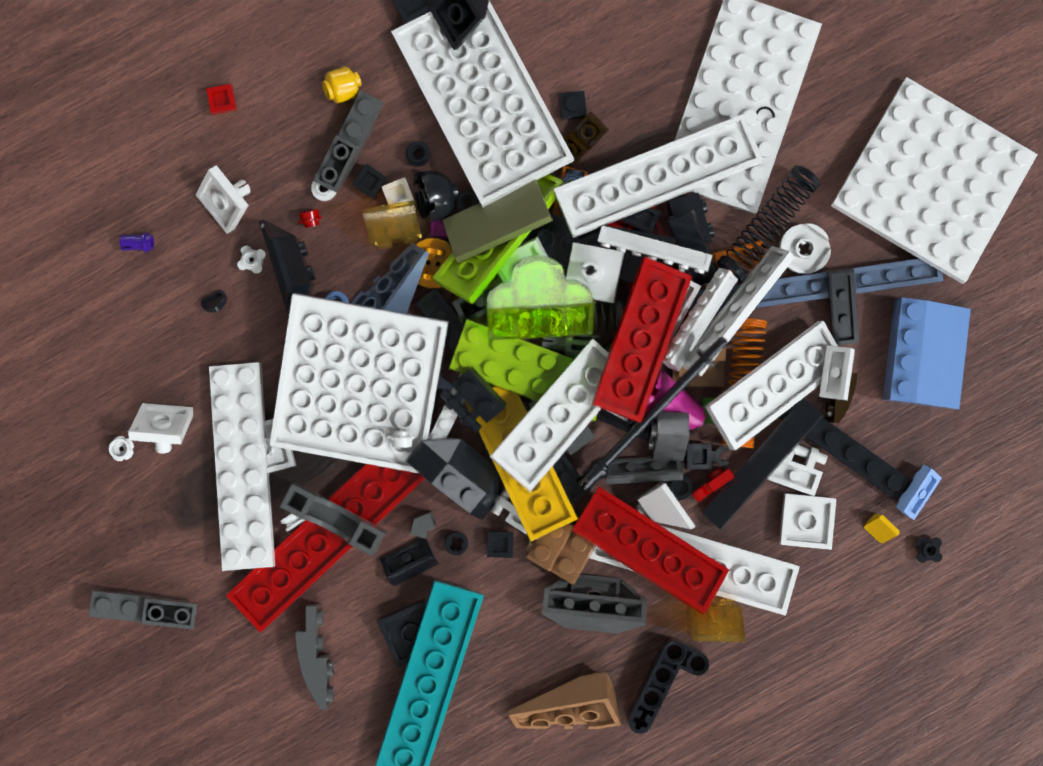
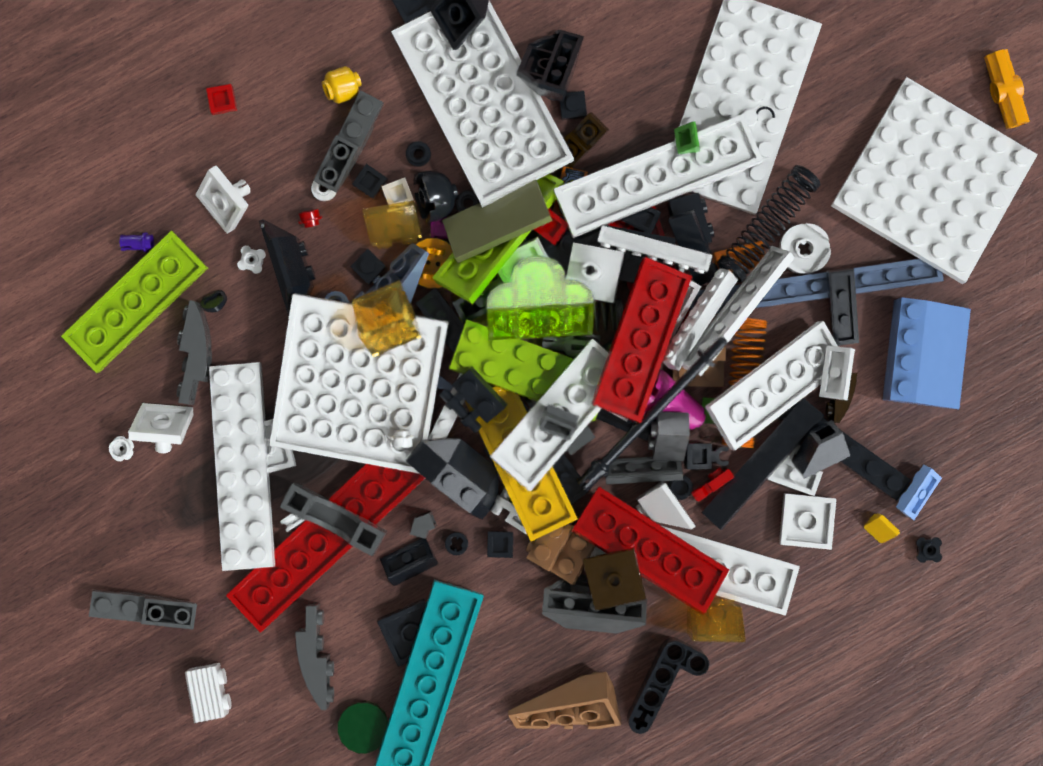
none -> lime plate [61,231,208,373]
none -> dark grey slope [176,300,212,405]
none -> white brick [185,663,231,723]
none -> dark green tile [338,701,388,754]
none -> black plate [350,249,387,285]
none -> clear yellow slope [352,280,421,357]
none -> black wedge [517,30,584,102]
none -> red plate [534,209,568,245]
none -> dark grey piece [539,404,579,441]
none -> dark brown plate [583,547,646,610]
none -> bright green slope [674,121,700,154]
none -> slope [792,420,850,479]
none -> light orange piece [984,49,1030,129]

